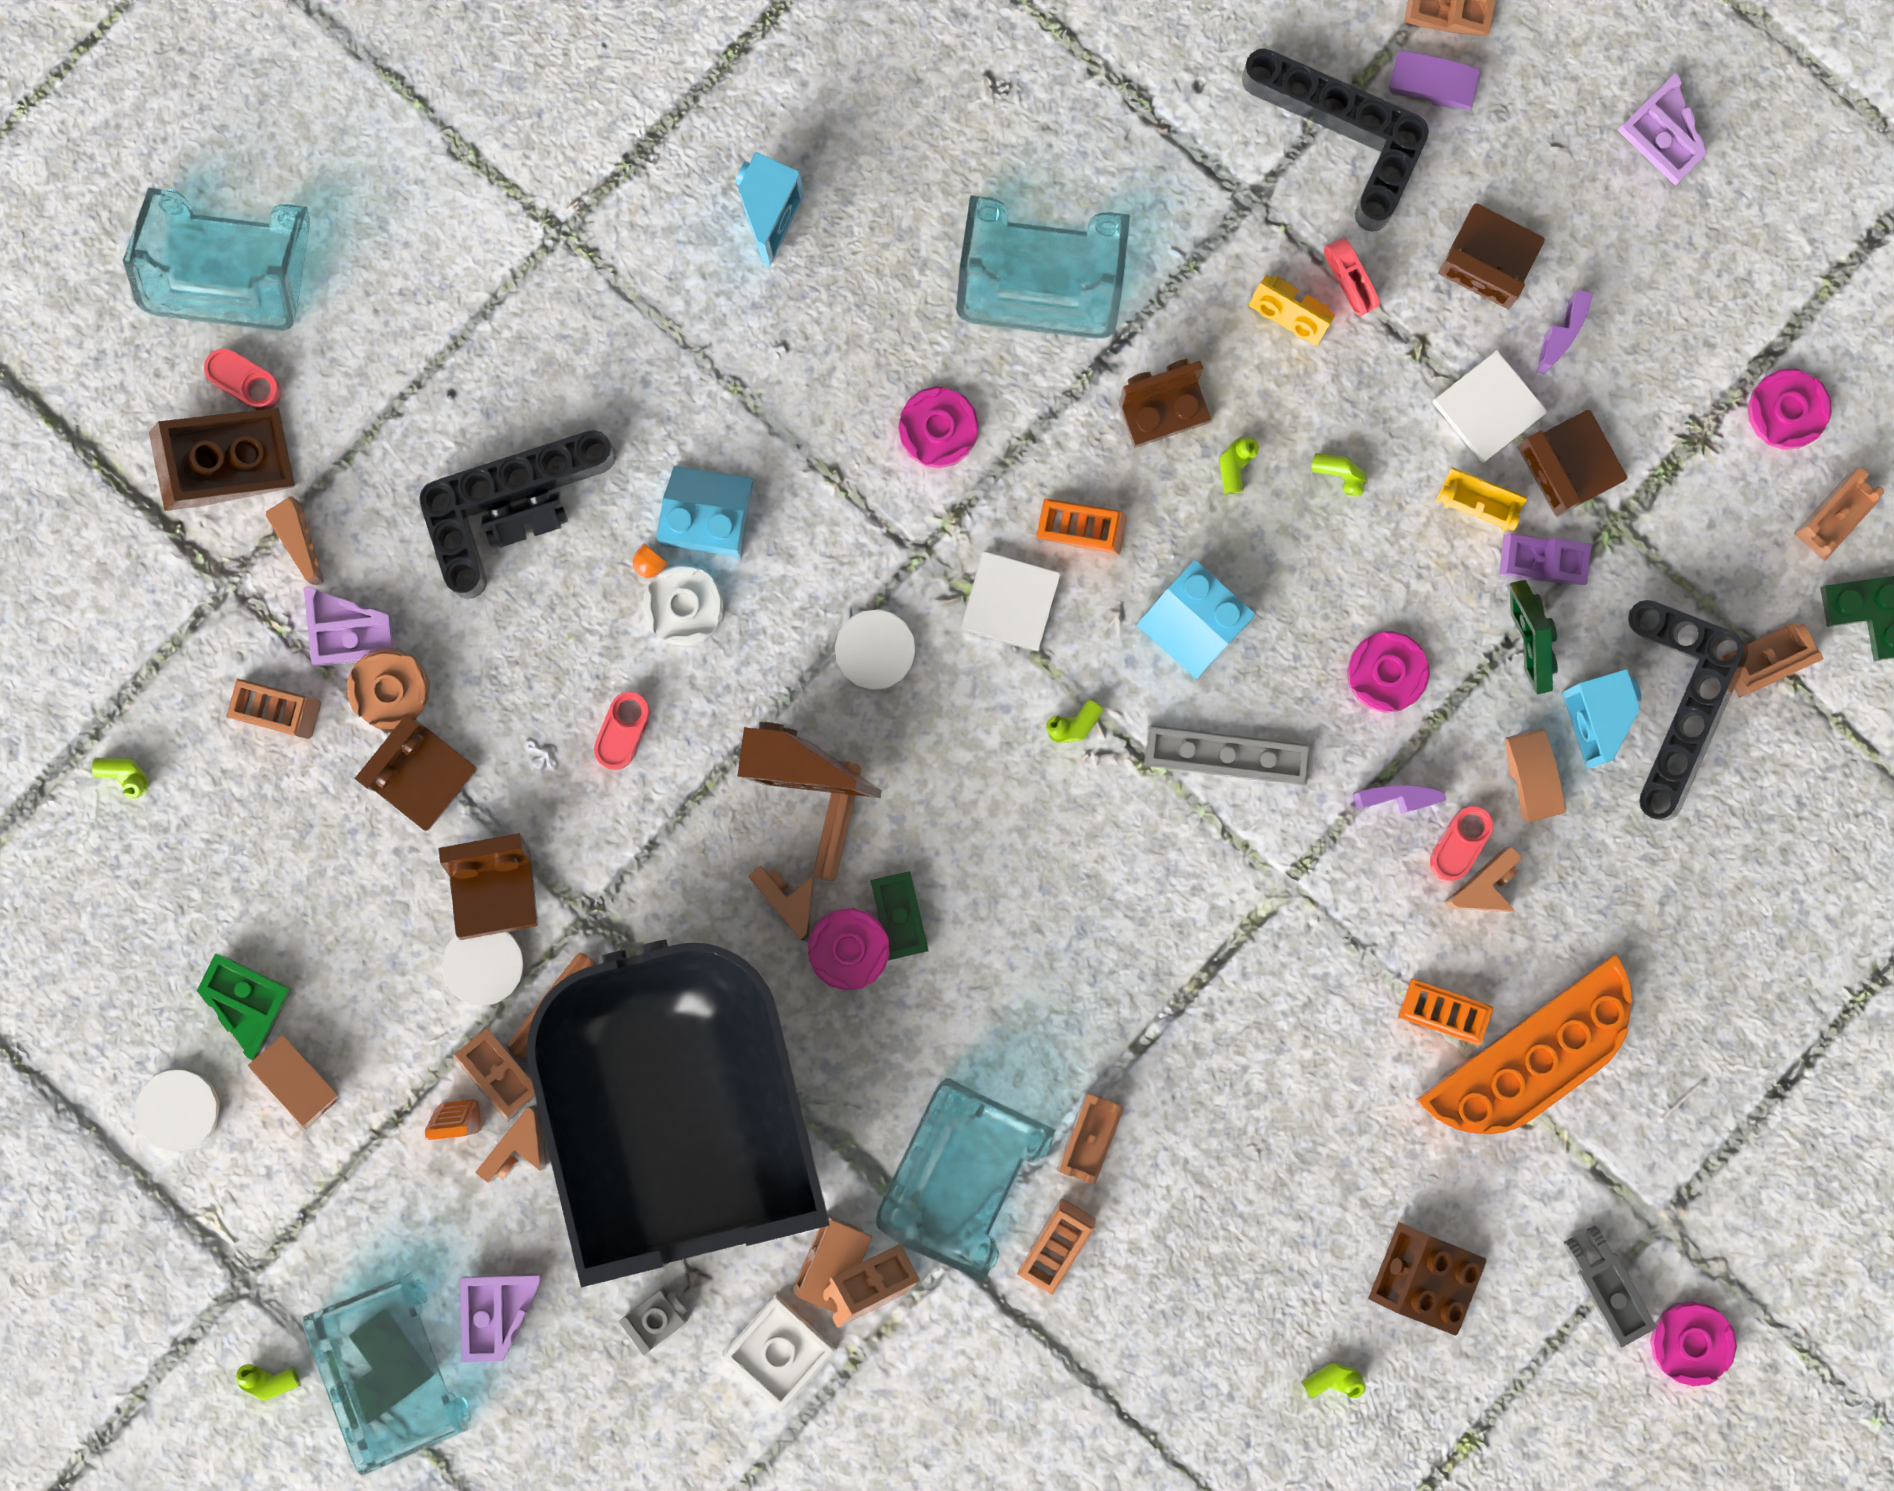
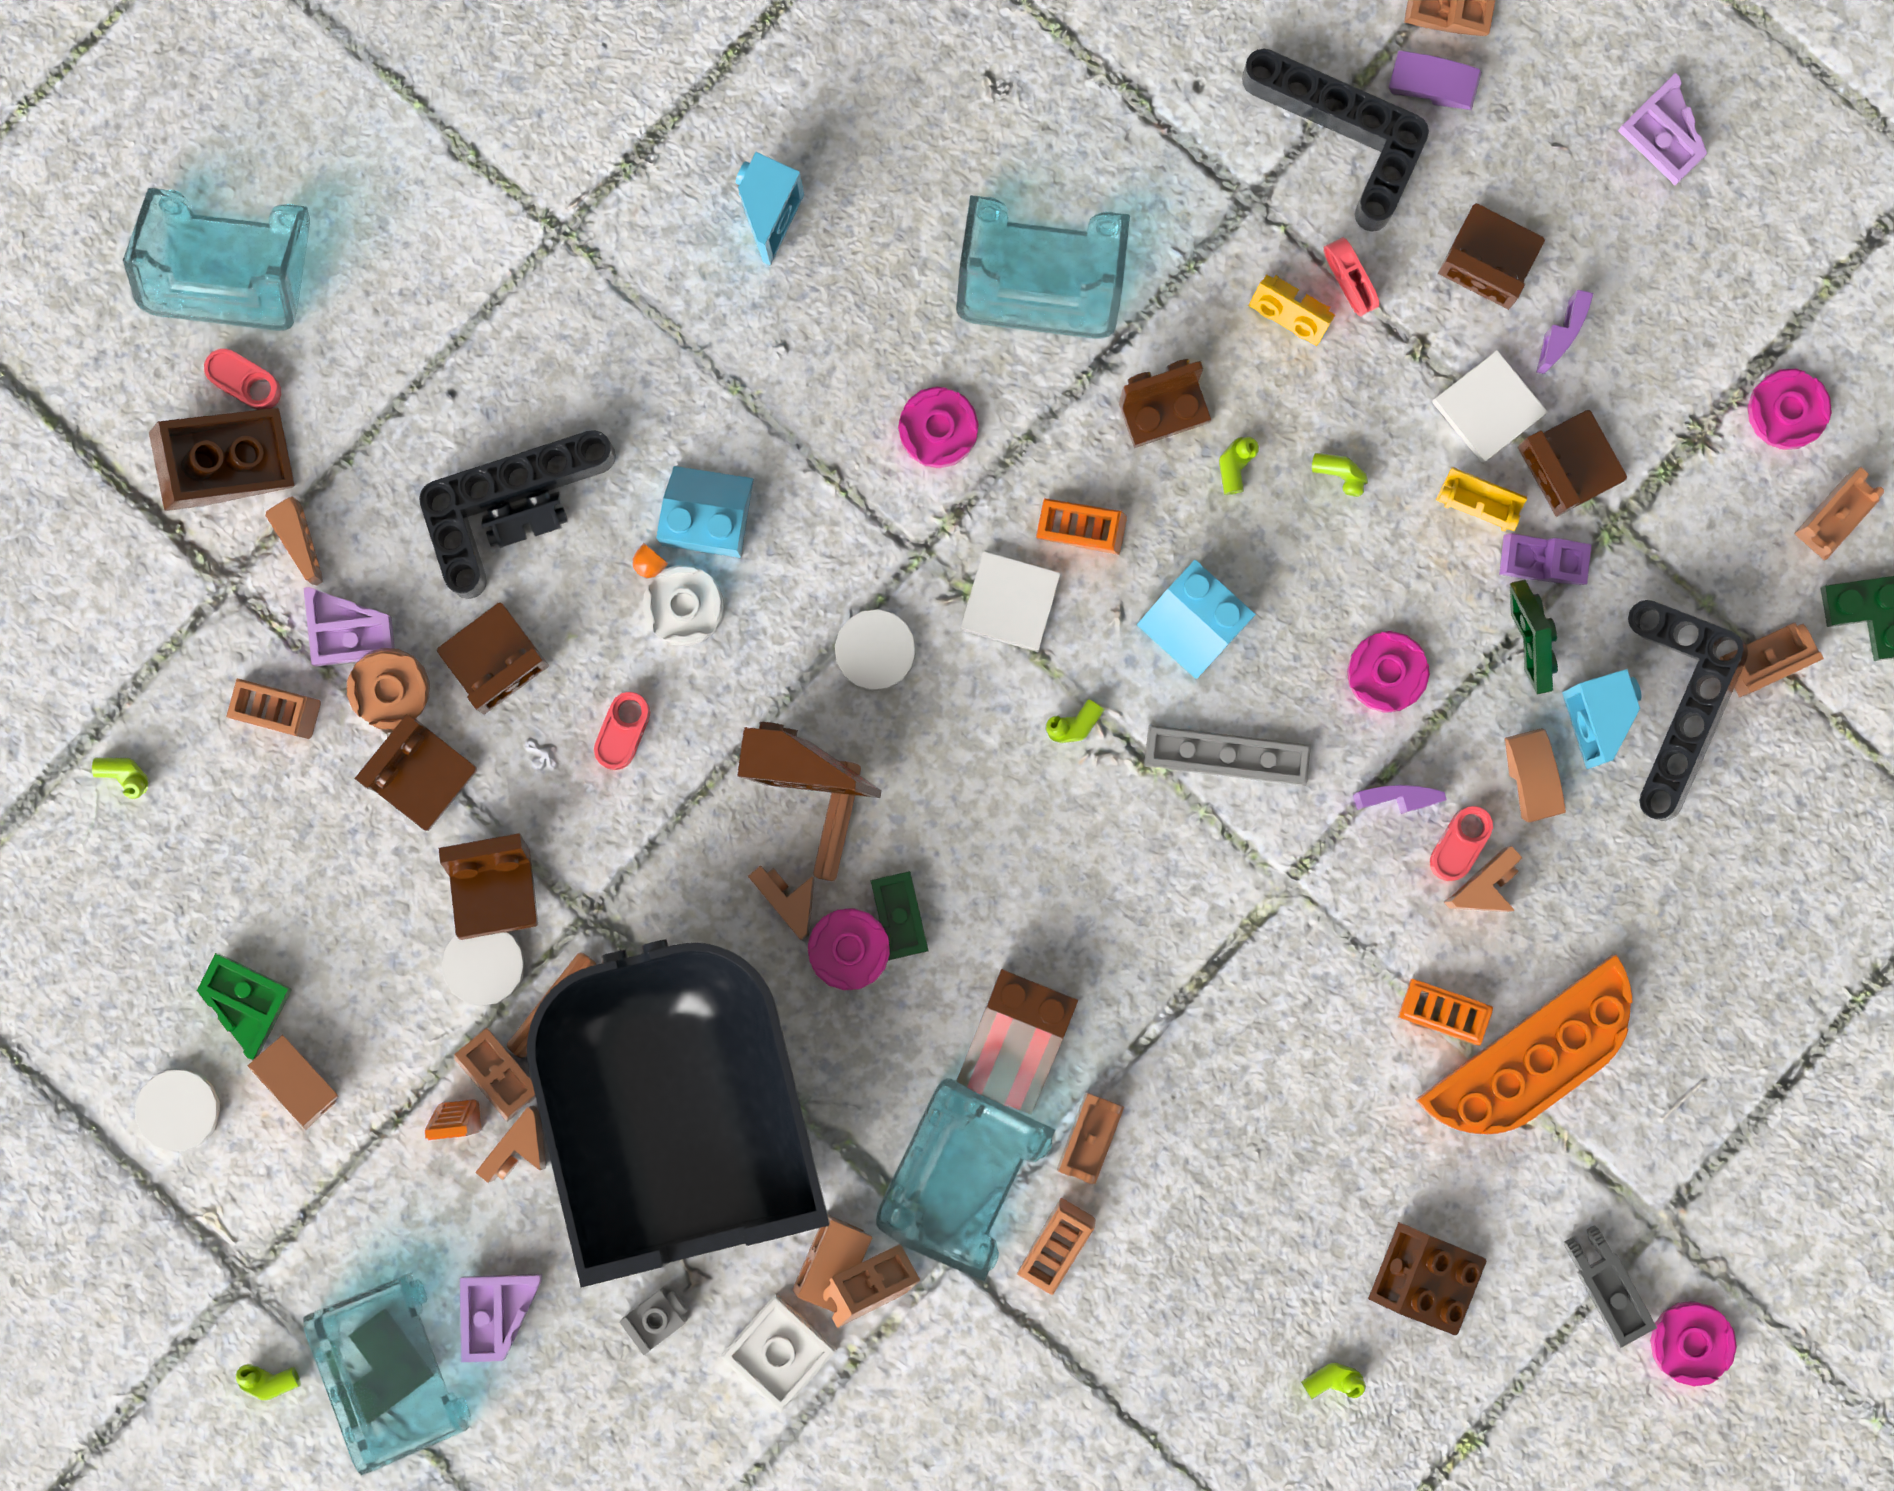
none -> reddish brown bracket [437,603,549,715]
none -> slope [955,969,1078,1115]

